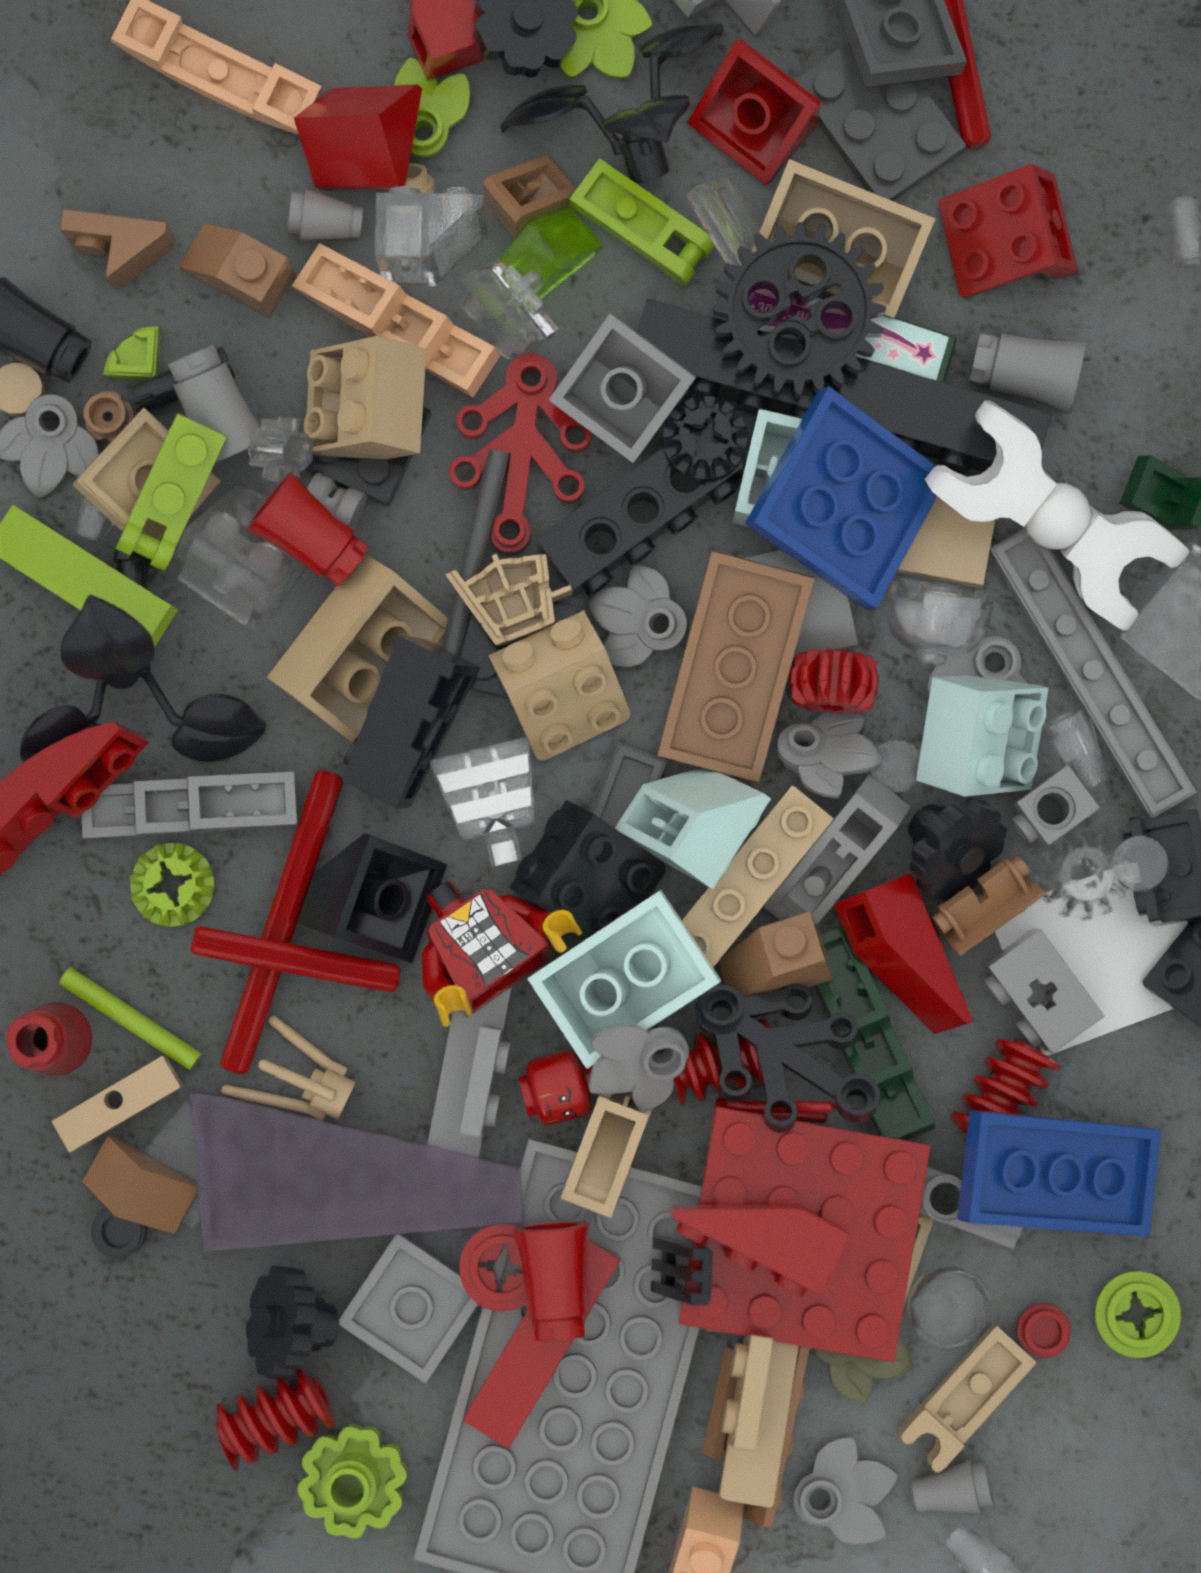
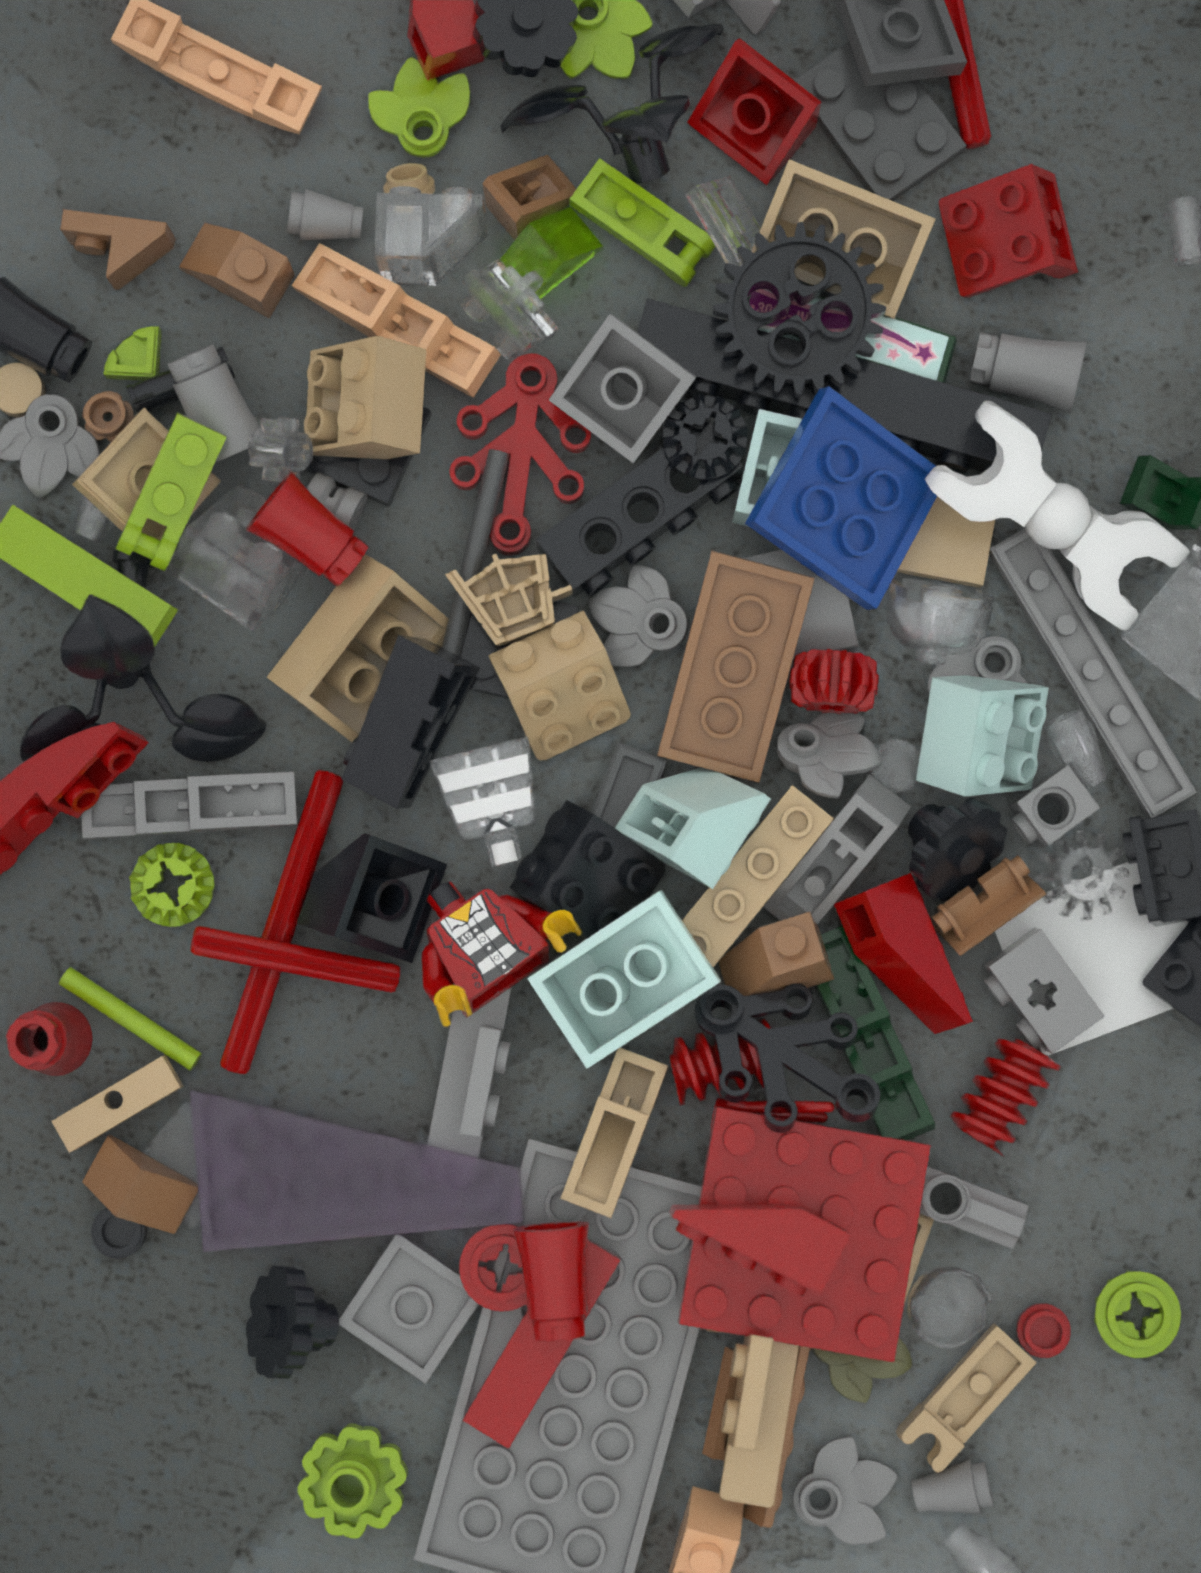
red piece [215,1369,336,1471] -> none
tan plant [221,1016,356,1121] -> none
red slope [294,84,422,190] -> none
red head [518,1050,596,1126] -> none
light grey plate [588,1023,689,1113] -> none
black tile [651,1237,713,1305] -> none
blue plate [957,1110,1161,1236] -> none
clear tile [1112,836,1168,892] -> none

